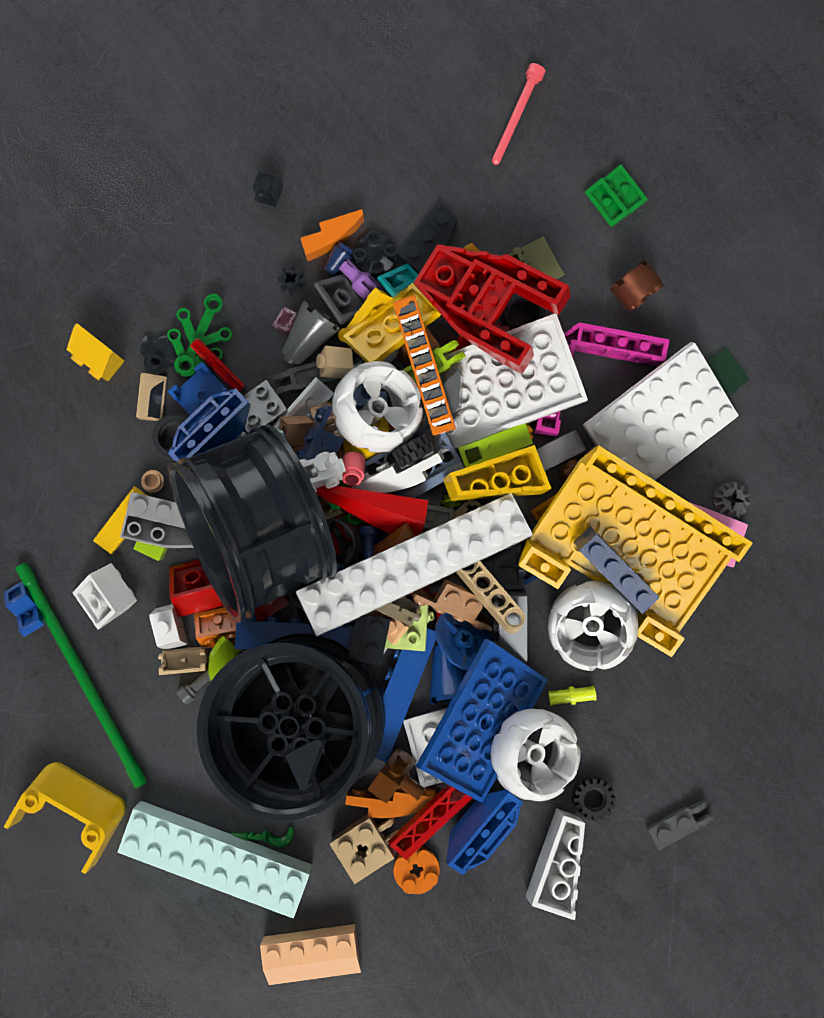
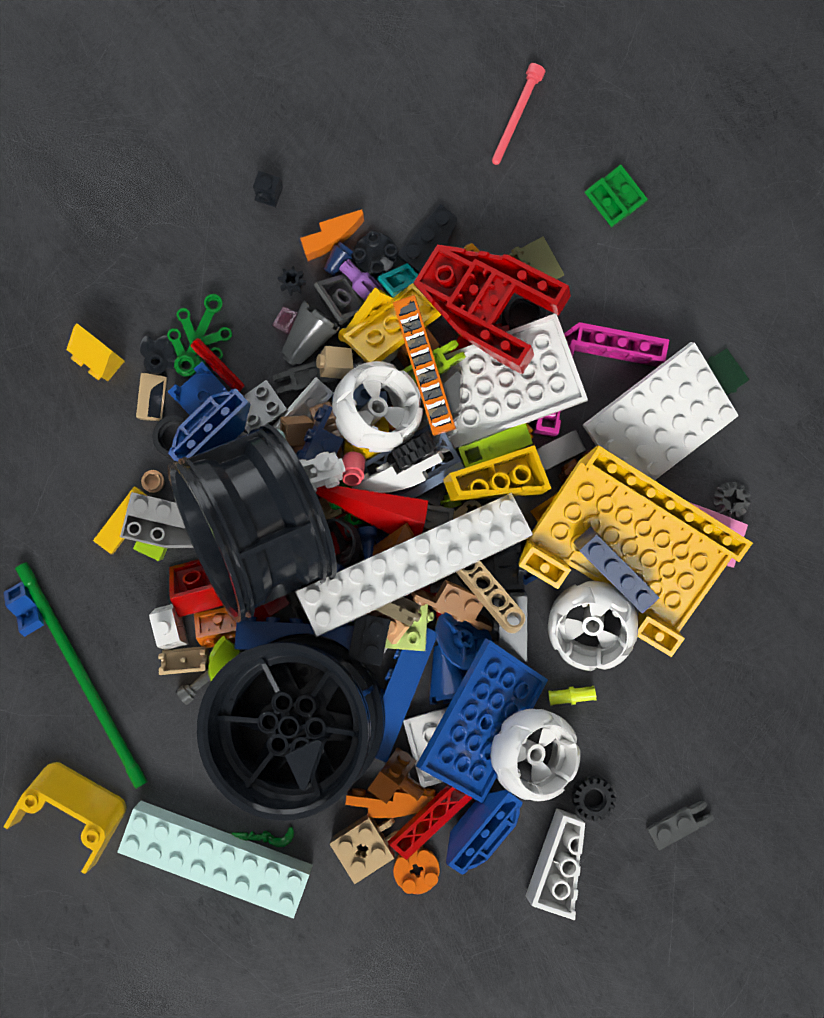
white slope [73,563,137,630] -> none
light nougat slope [260,924,361,985] -> none
copper brick [609,259,664,311] -> none

